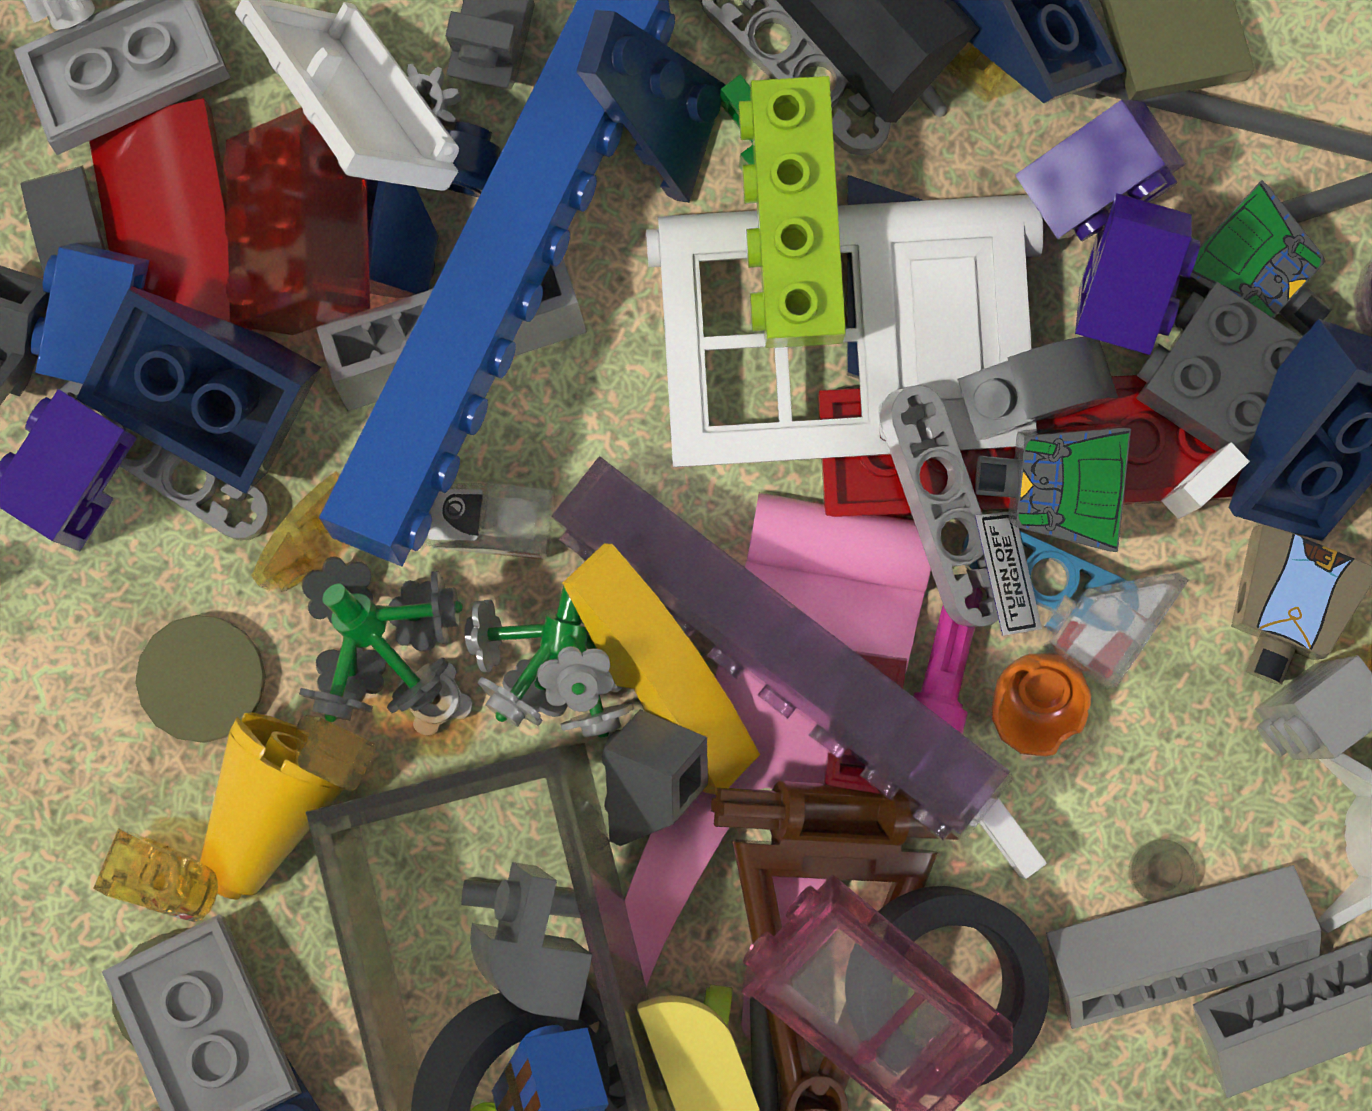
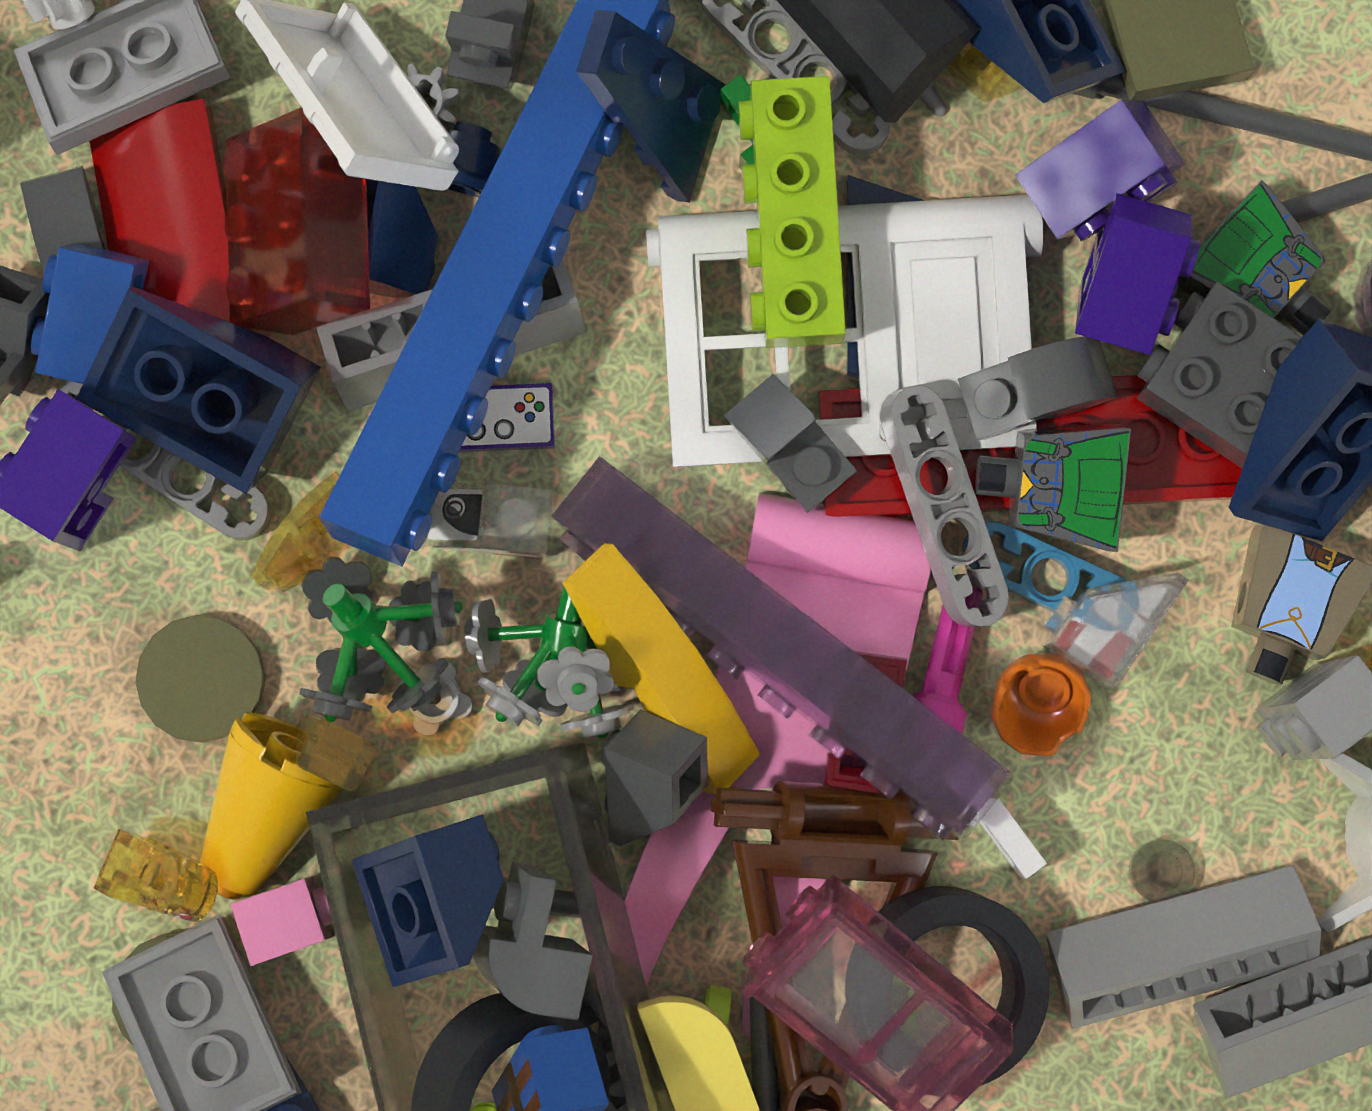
white sticker [975,512,1042,636] -> none
white tile [1161,442,1250,519] -> none
none -> bright pink brick [230,877,338,966]
none -> dark blue slope [352,814,504,987]
none -> white tile [459,383,555,452]
none -> dark grey slope [724,374,857,513]

